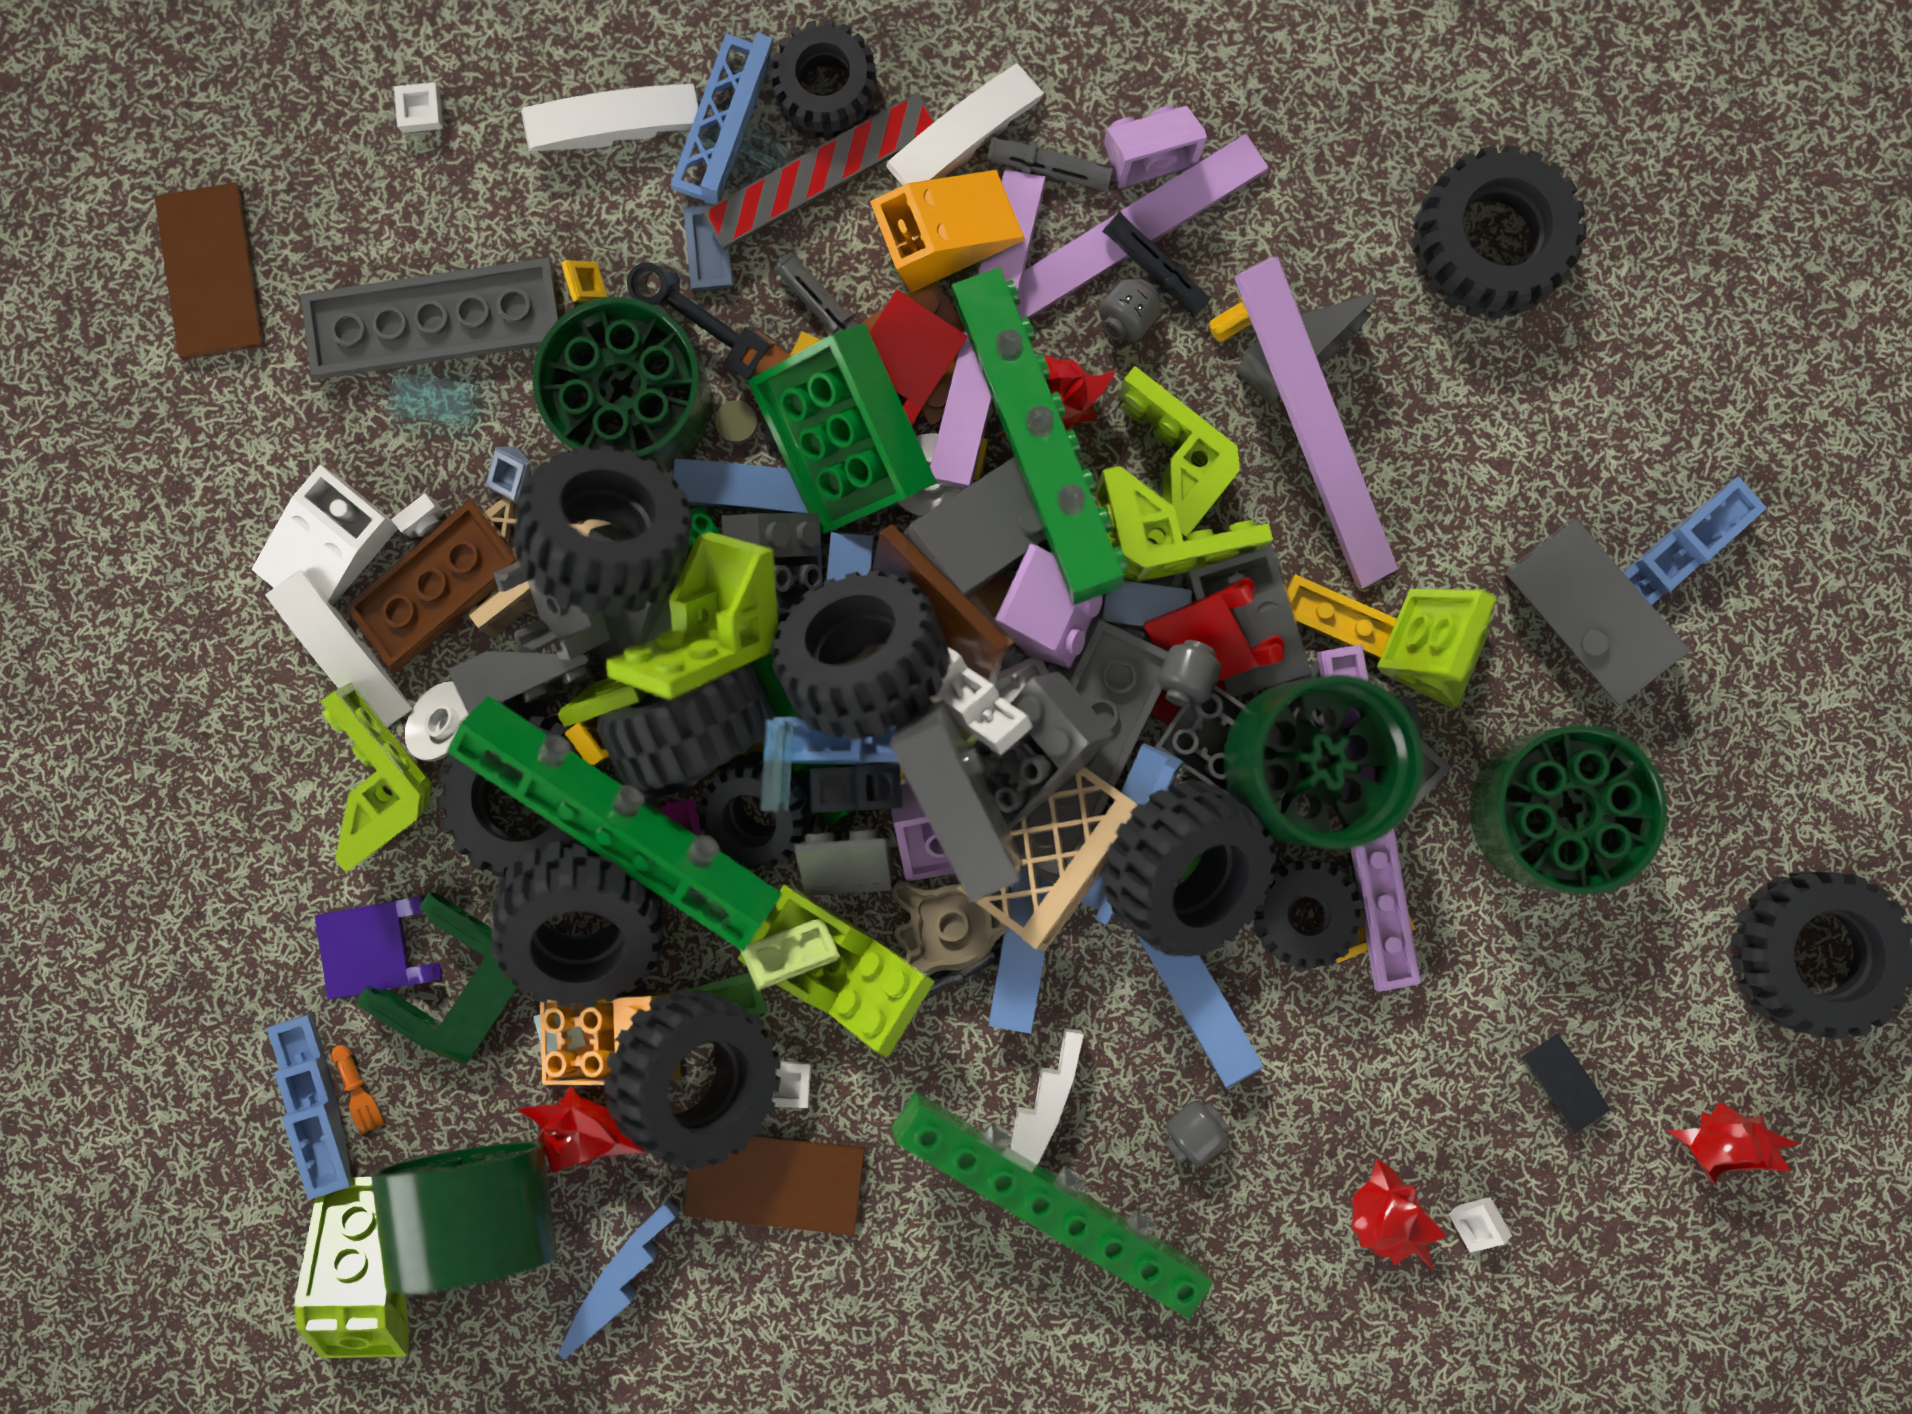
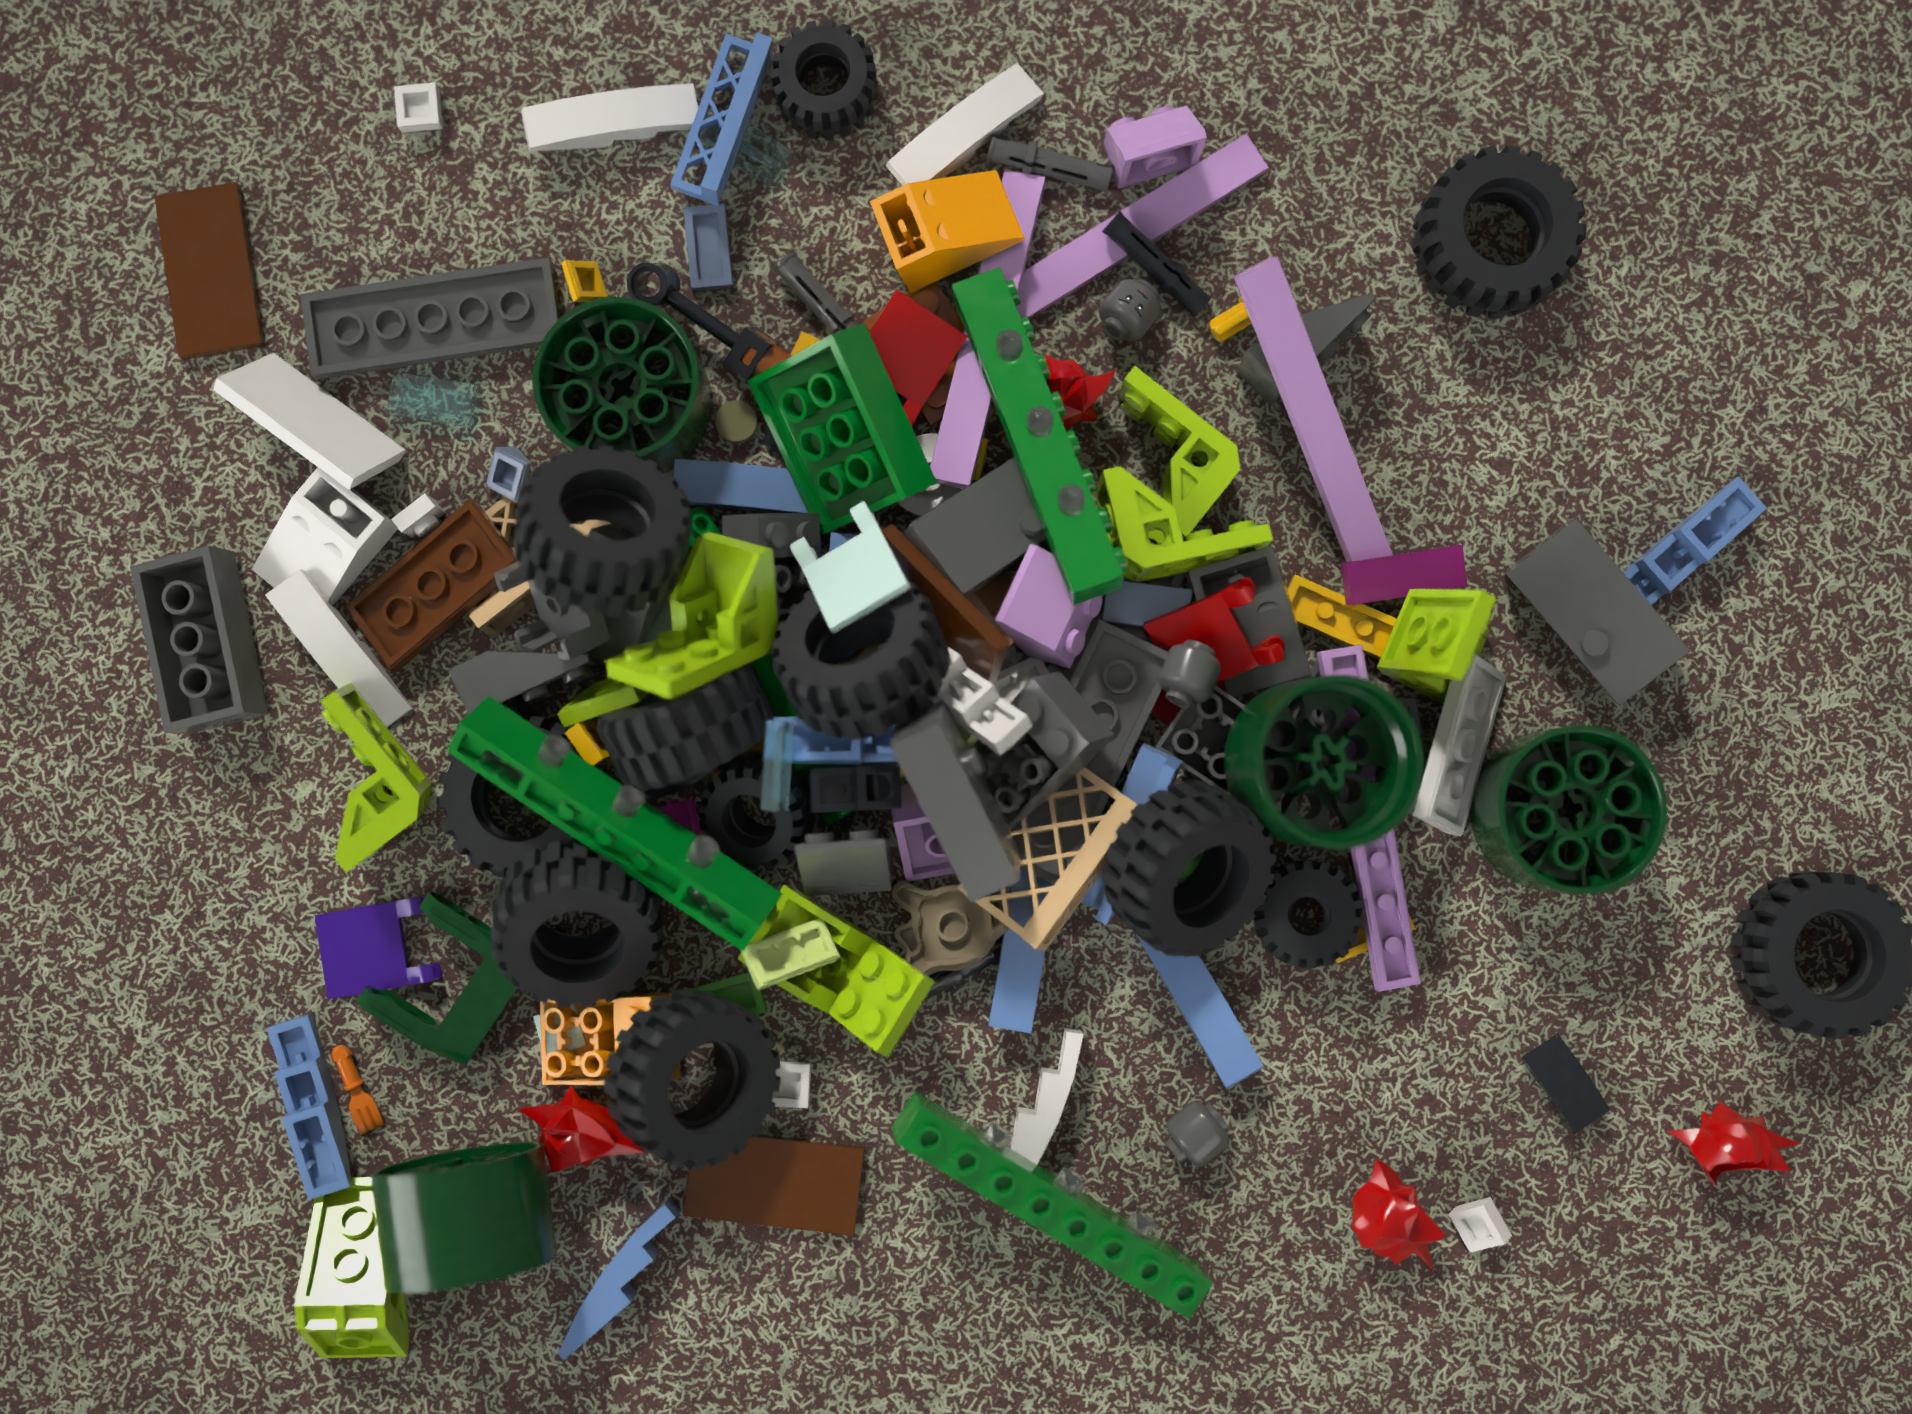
white dish [405,682,468,762] -> none
tile [702,92,935,251] -> none
none -> dark grey brick [130,545,269,734]
none -> white tile [213,353,405,490]
none -> light aqua flag [790,501,911,633]
none -> magenta tile [1341,545,1468,605]
none -> white tile [1413,653,1506,837]

